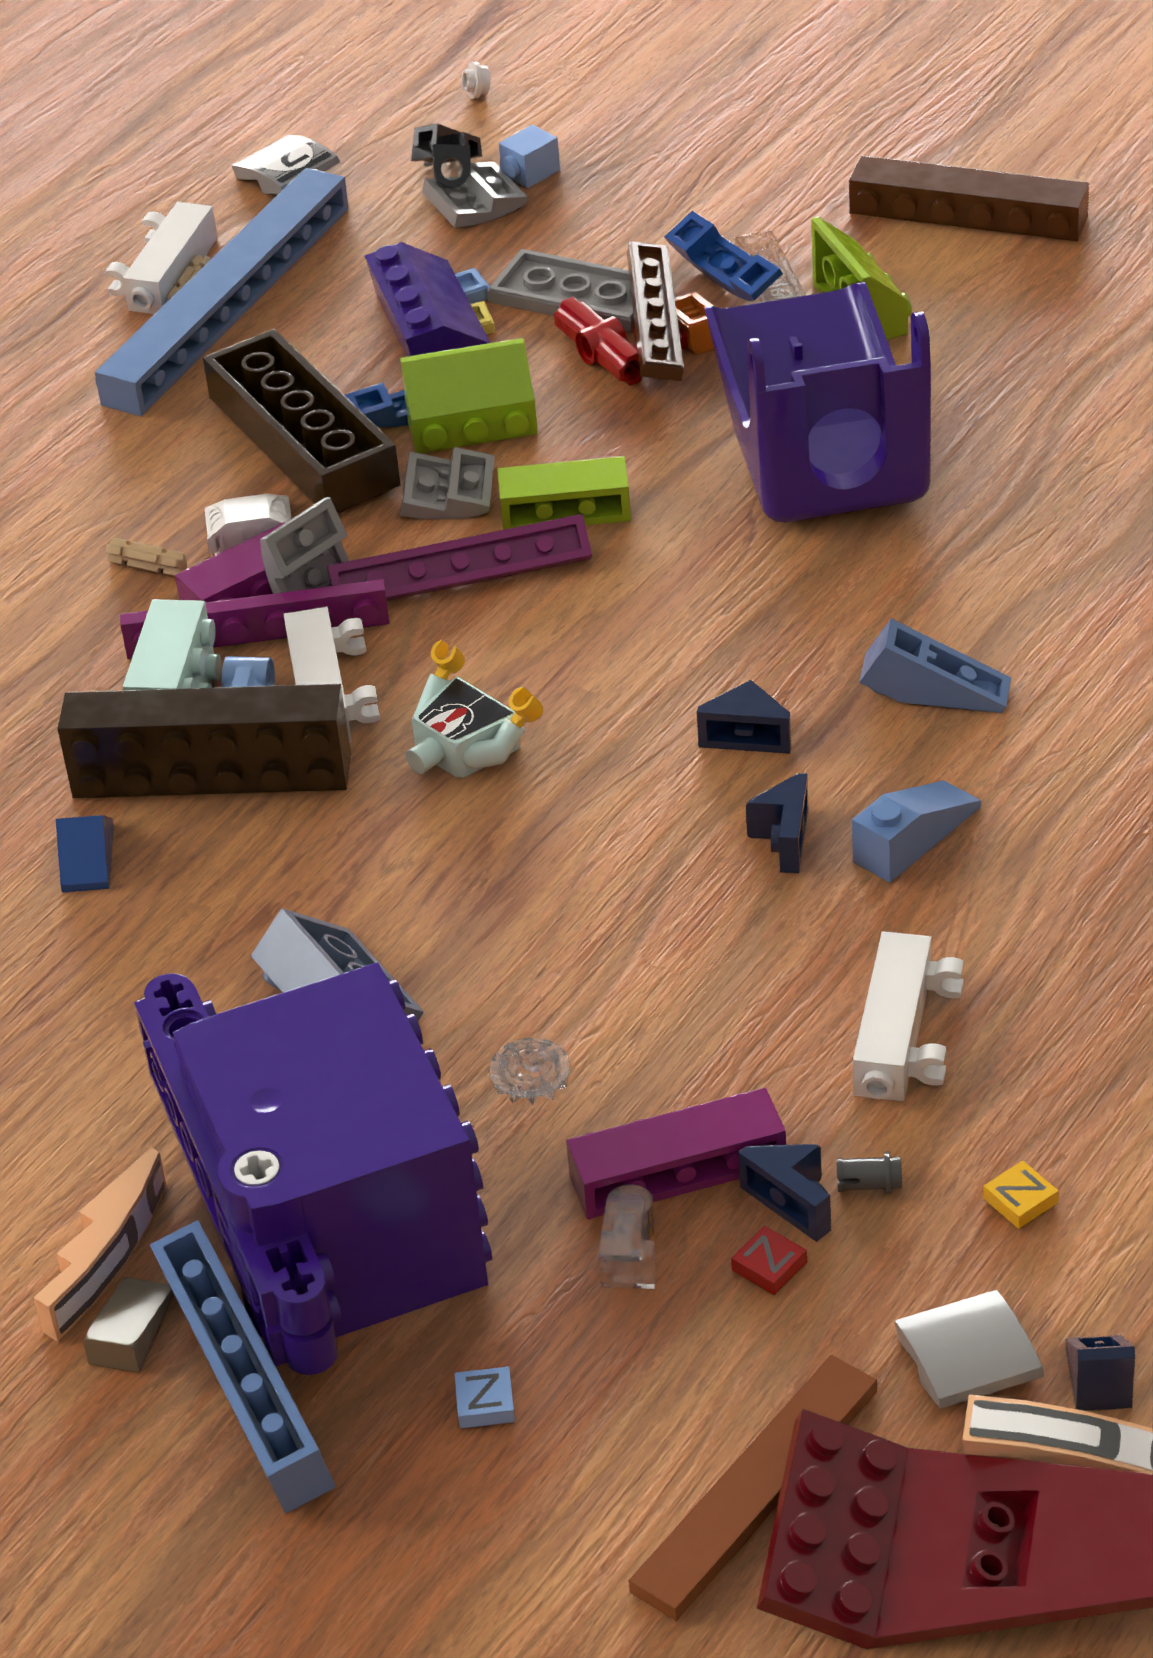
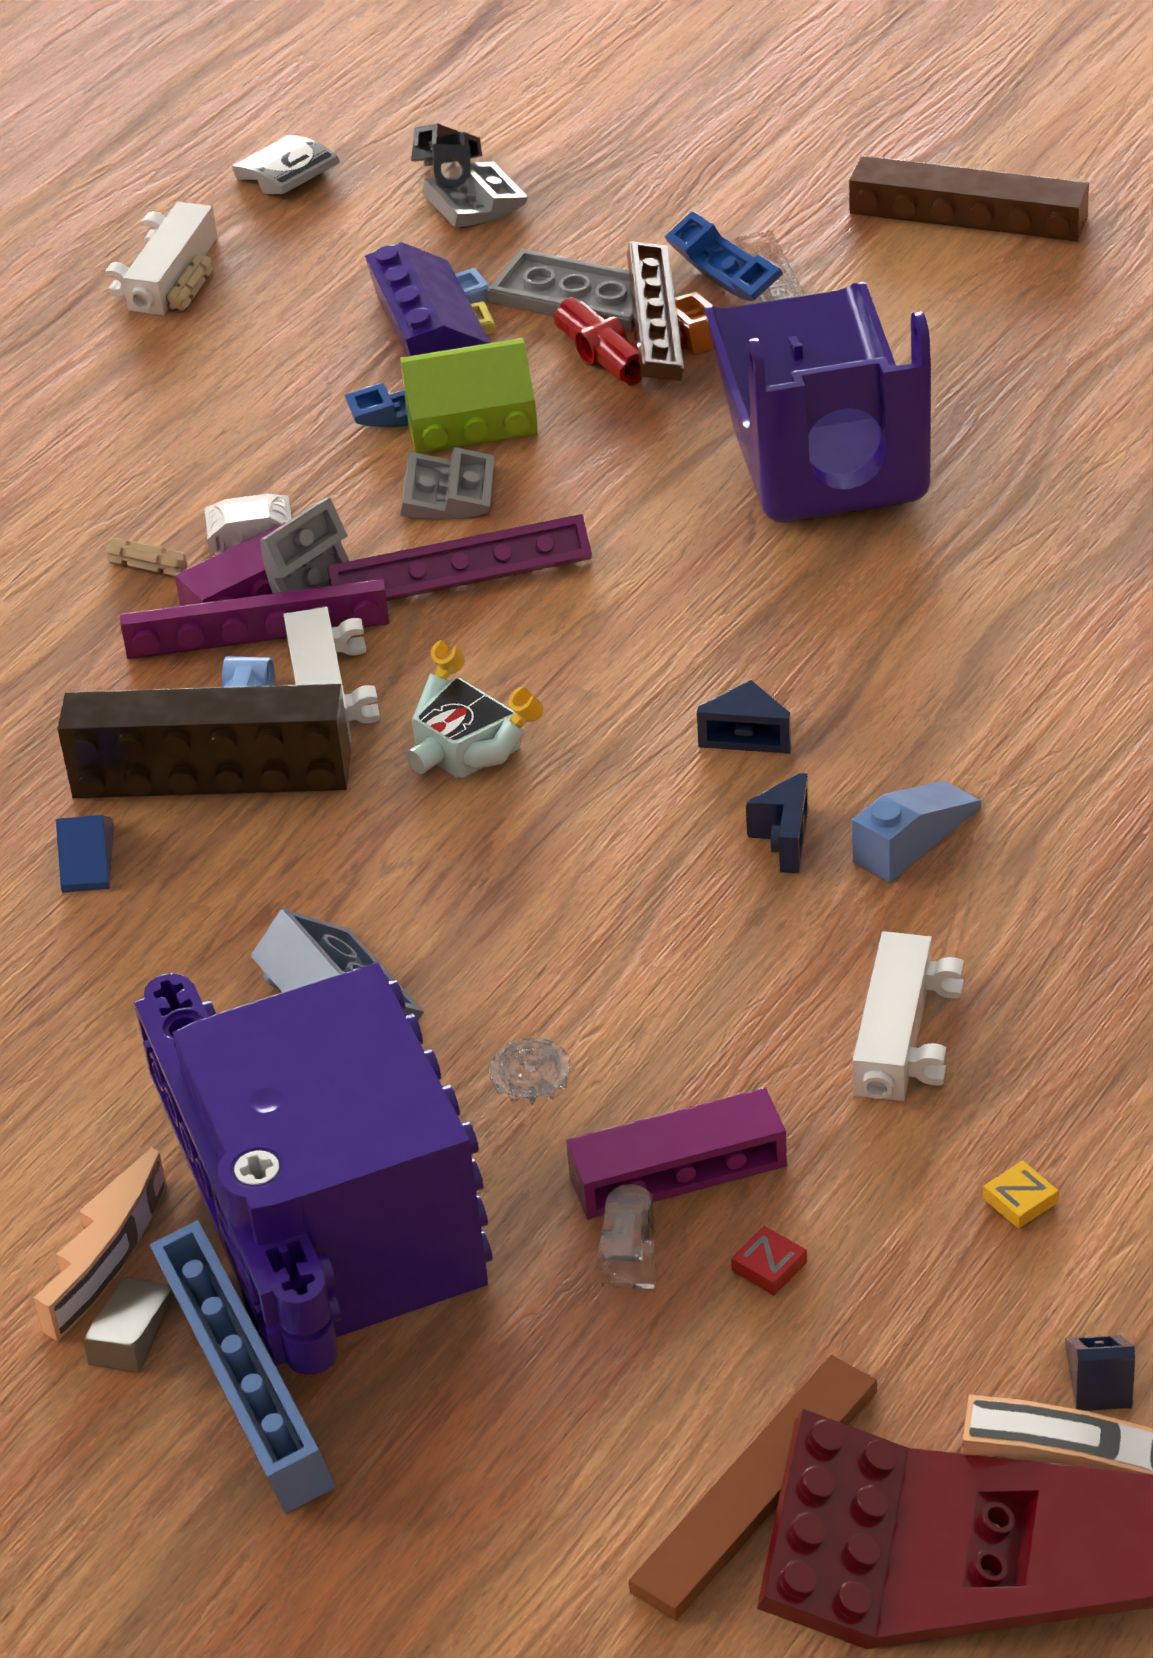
medium blue brick [95,168,349,416] -> none
light aqua brick [123,599,221,691] -> none
dark brown brick [203,329,401,513] -> none
light blue tile [454,1366,515,1429] -> none
white plate [461,62,490,99] -> none
lime brick [497,456,631,530] -> none
light blue brick [499,125,560,189] -> none
dark blue slope [738,1144,831,1242] -> none
lime slope [811,216,912,340] -> none
dark grey pin [837,1152,902,1194] -> none
medium blue slope [859,618,1011,713] -> none
light grey slope [895,1290,1044,1409] -> none

